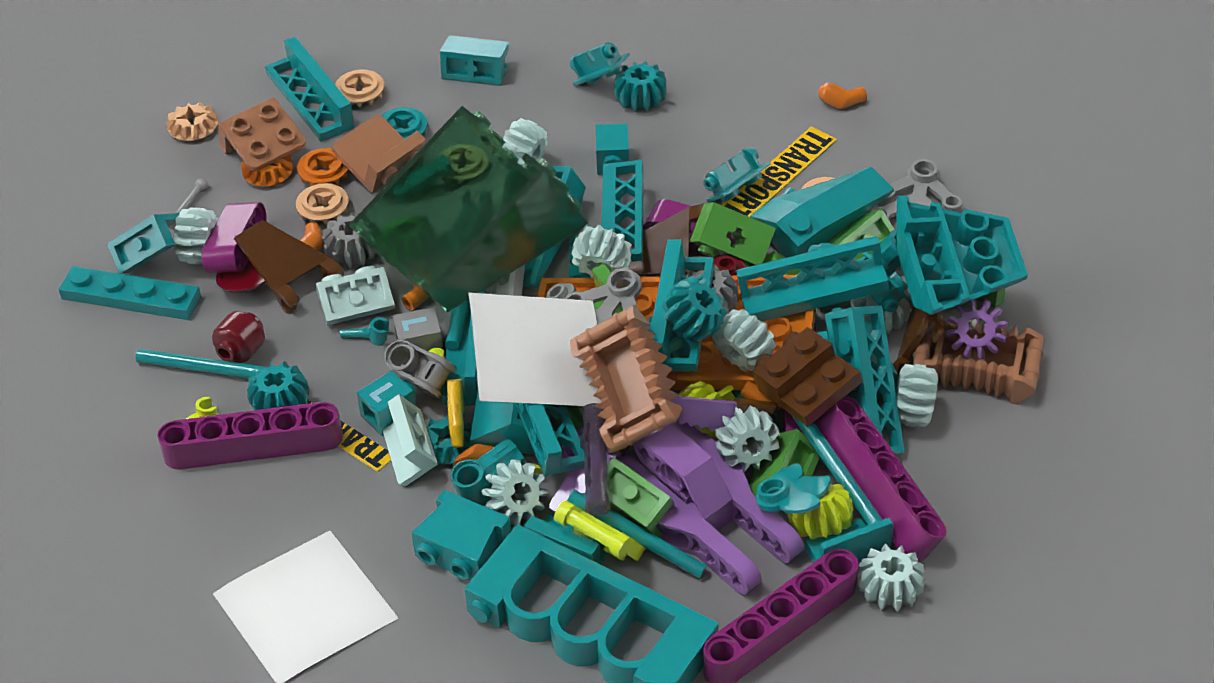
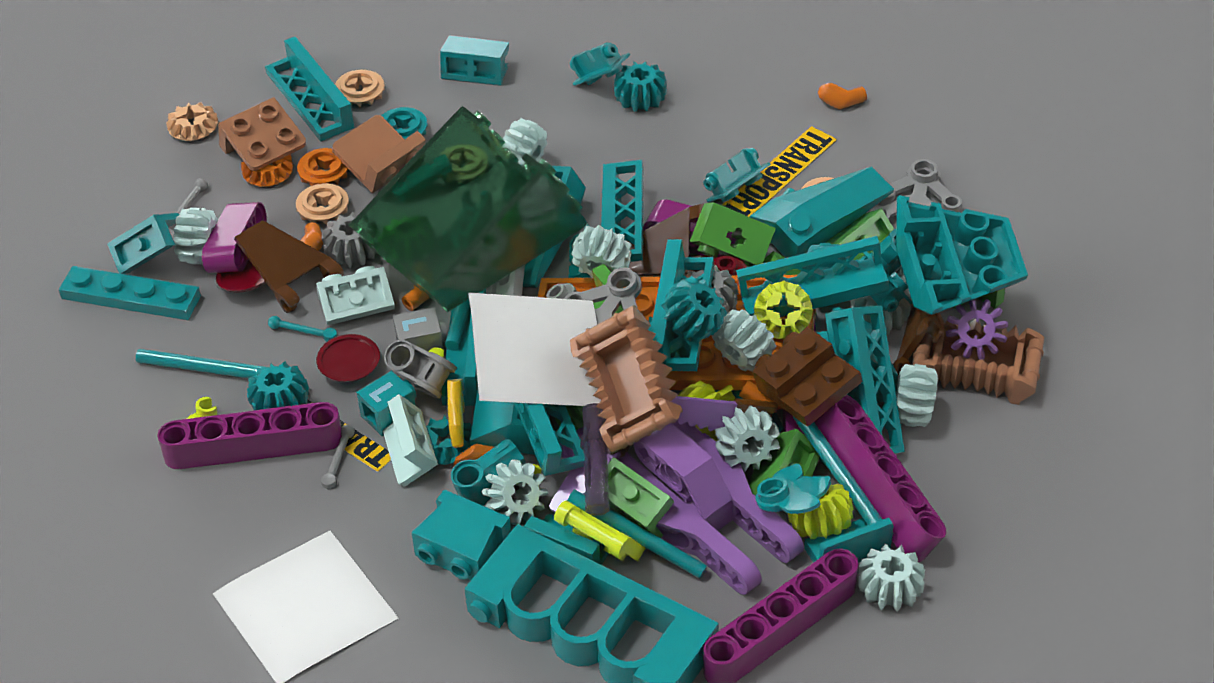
dark red head [212,311,265,363] -> none
teal hand [340,317,389,346] -> none
teal brick [595,123,630,175] -> none
none -> teal hinge [268,316,337,342]
none -> dark red piece [316,334,380,382]
none -> light grey hinge [321,424,355,489]
none -> neon yellow gear [754,281,813,339]

